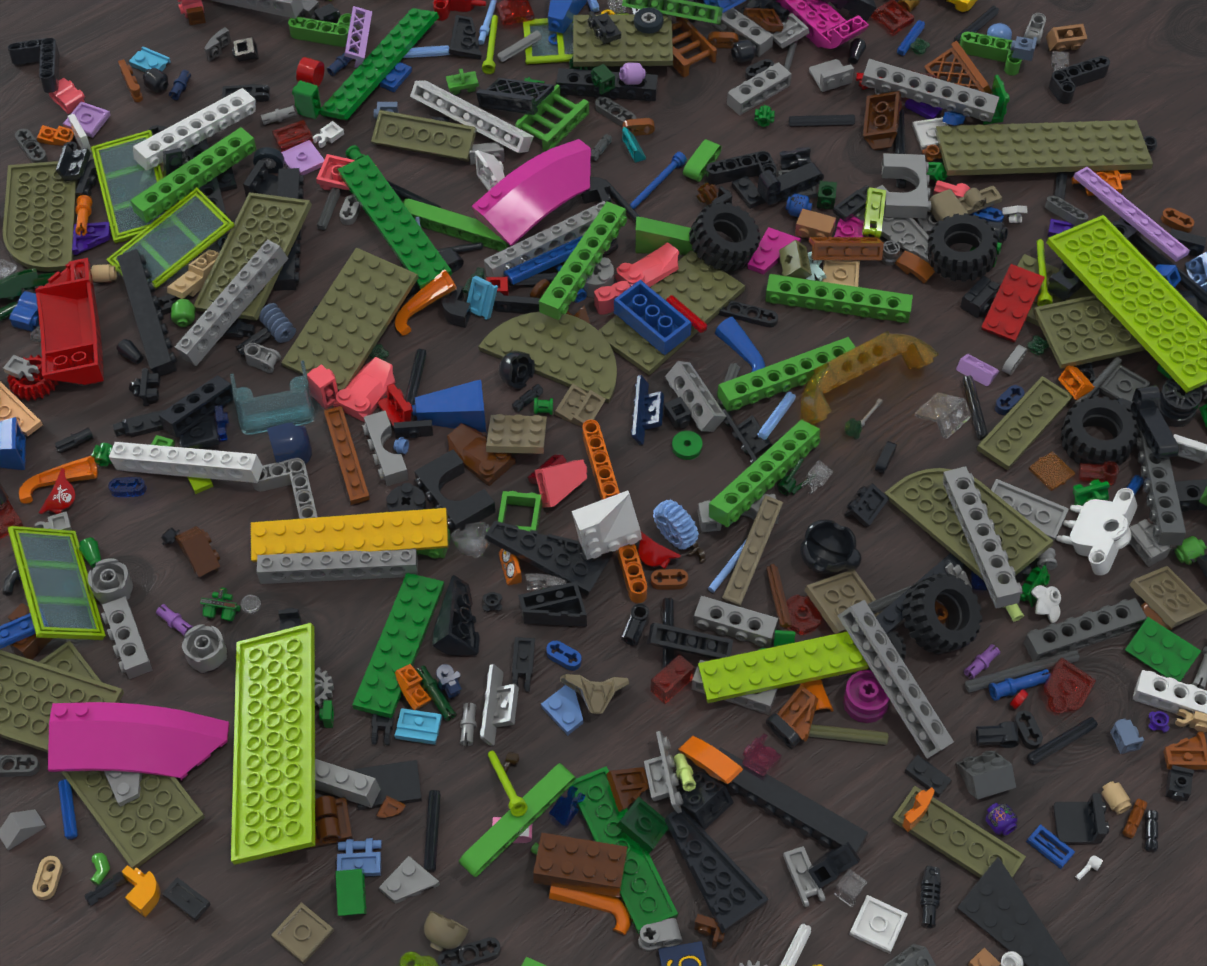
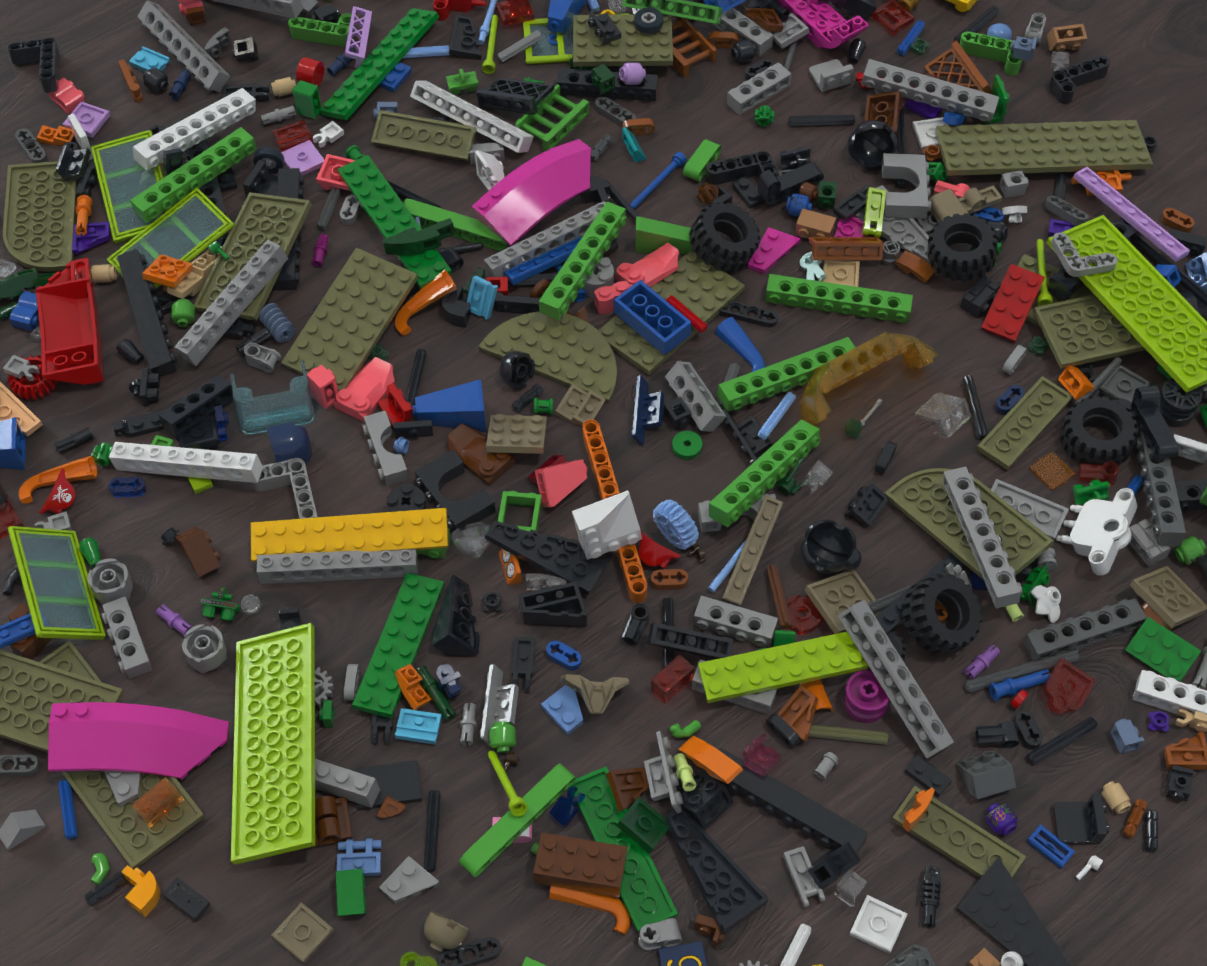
tan plate [32,856,63,900] -> none
dark orange plate [324,406,370,505] -> none
olive brick [779,240,812,279] -> none
lavender slope [956,354,999,386] -> none
none -> clear orange brick [132,777,184,828]
none -> light grey brick [137,0,230,92]
none -> orange plate [142,254,193,291]
none -> green hand [208,241,230,260]
none -> tan brick [271,77,296,97]
none -> magenta axle [311,234,329,267]
none -> light grey beam [344,664,360,701]
none -> dark green slope [382,218,455,255]
none -> bright green head [488,721,516,753]
none -> bright green arm [670,720,701,738]
none -> reddish brown piece [799,182,818,201]
none -> light grey pin [814,752,838,780]
none -> black piece [847,120,899,168]
none -> light grey brick [999,170,1029,198]
none -> light grey beam [1051,233,1118,277]

